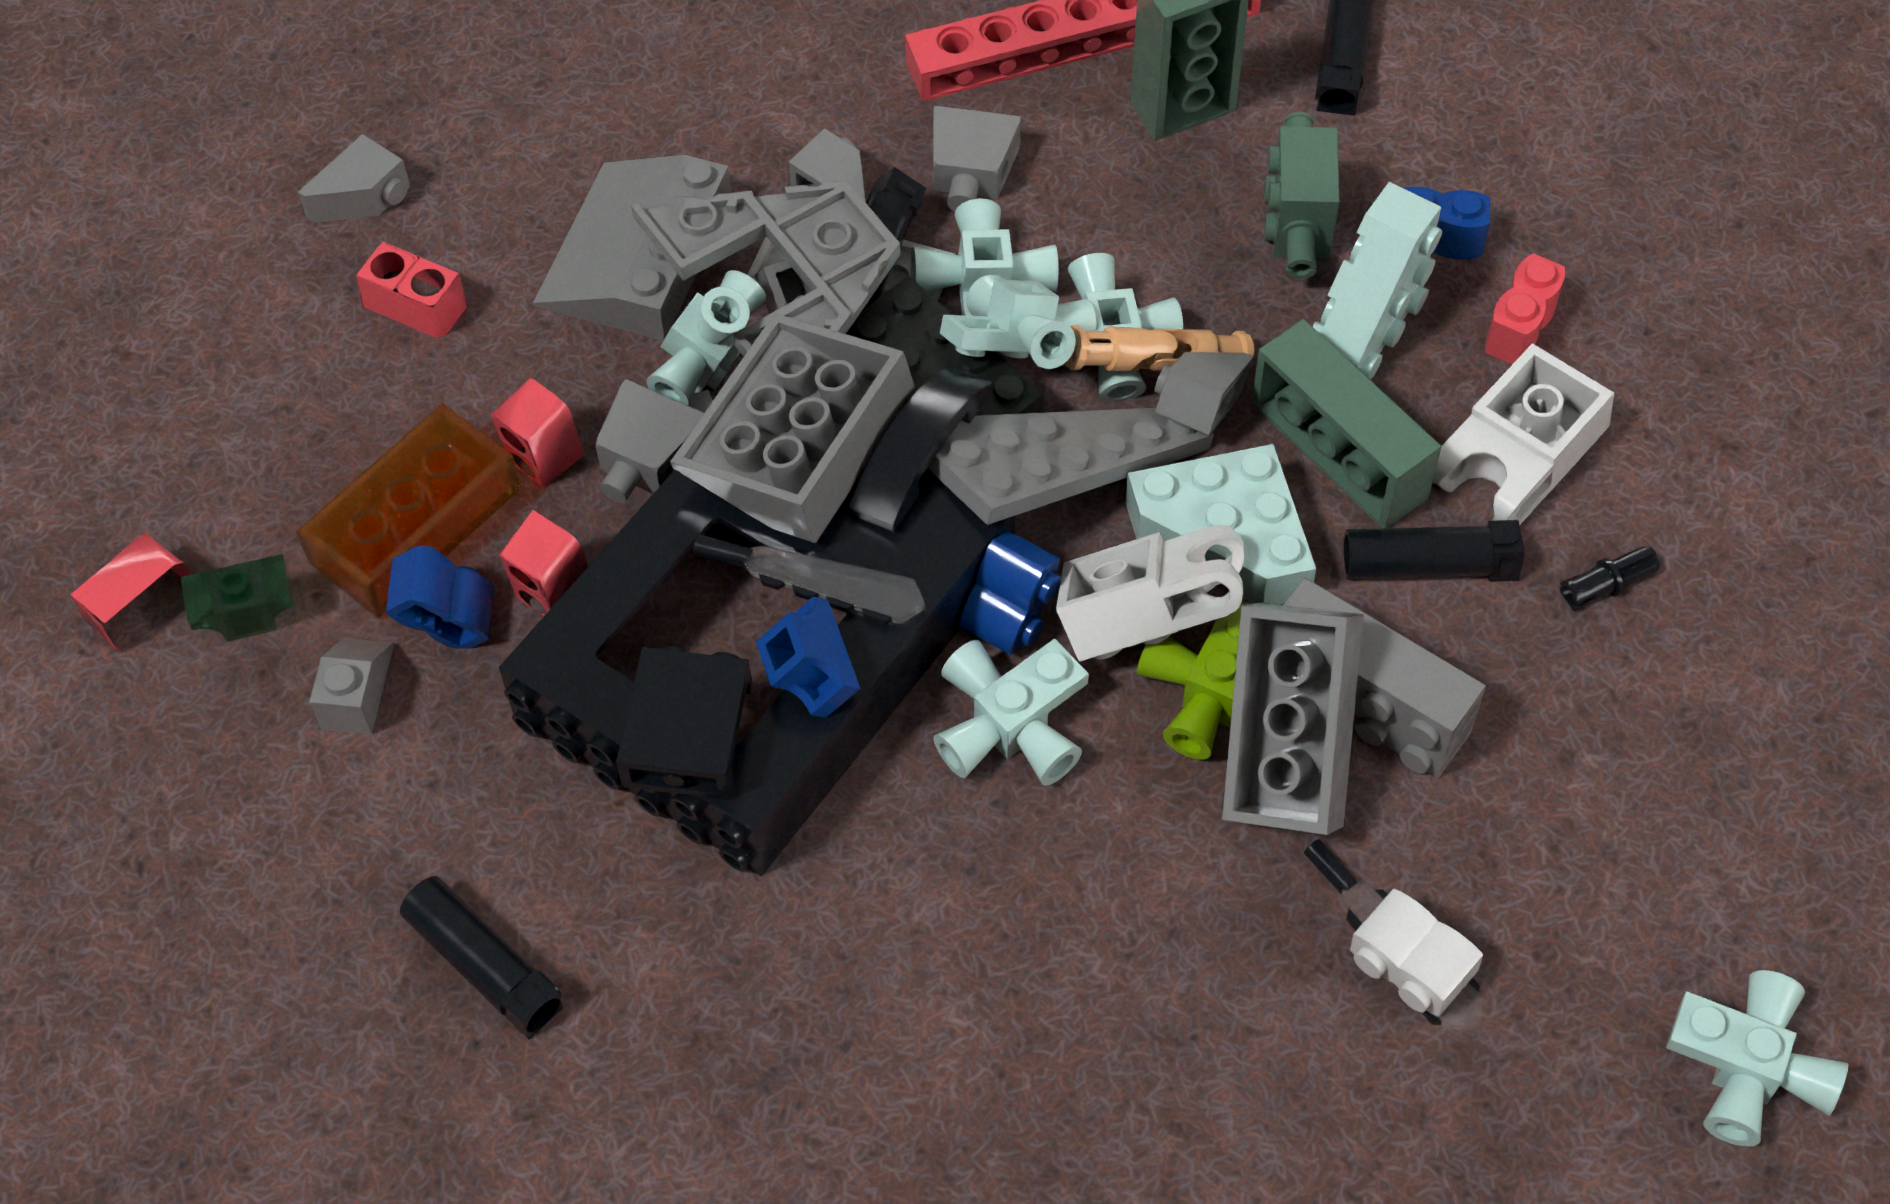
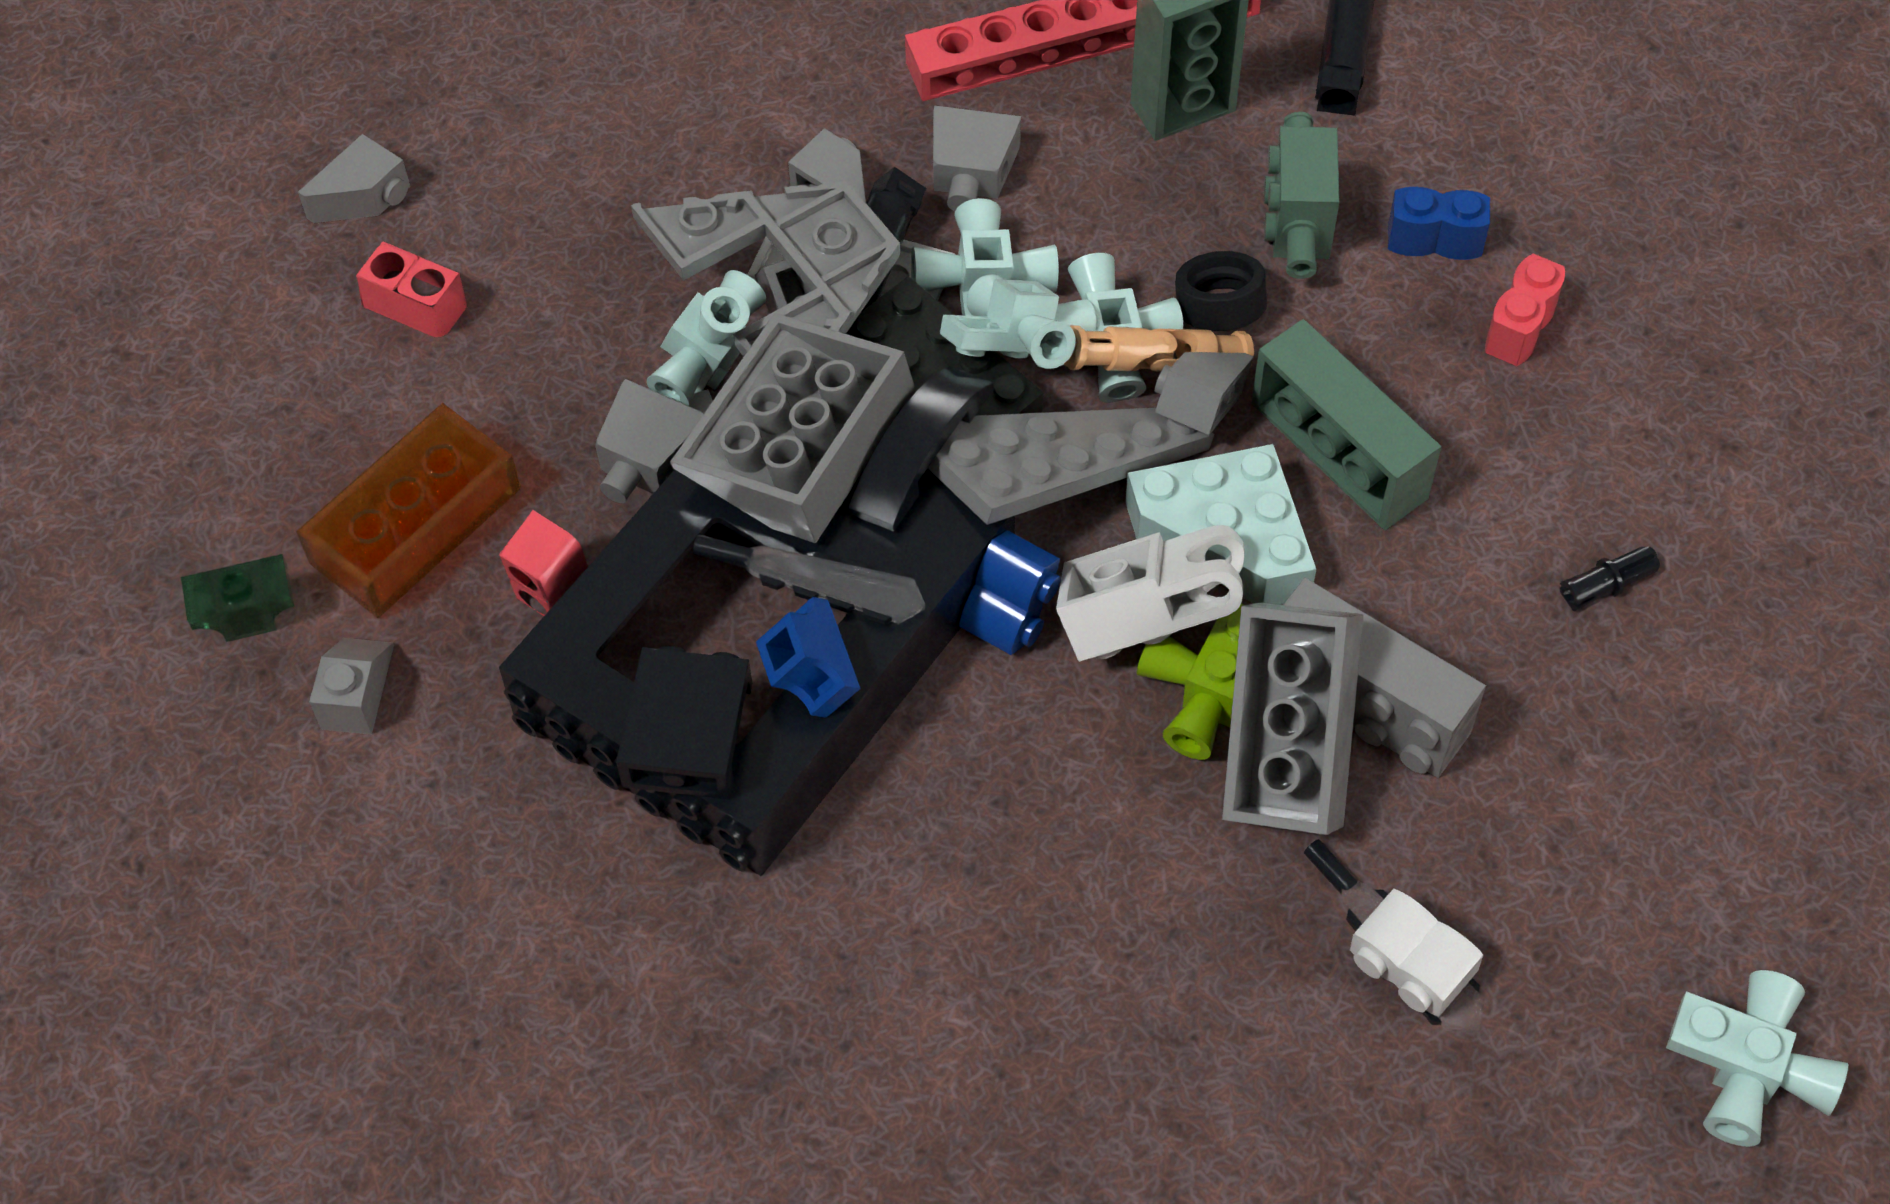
coral piece [70,533,196,652] -> none
blue brick [386,546,495,649] -> none
black piece [400,876,563,1040] -> none
coral piece [491,378,585,487] -> none
light grey slope [533,155,732,341] -> none
light aqua brick [933,639,1089,786] -> none
light aqua brick [1313,182,1442,380] -> none
black piece [1343,520,1525,581] -> none
white brick [1433,343,1614,525] -> none
none -> black tyre [1175,251,1267,331]

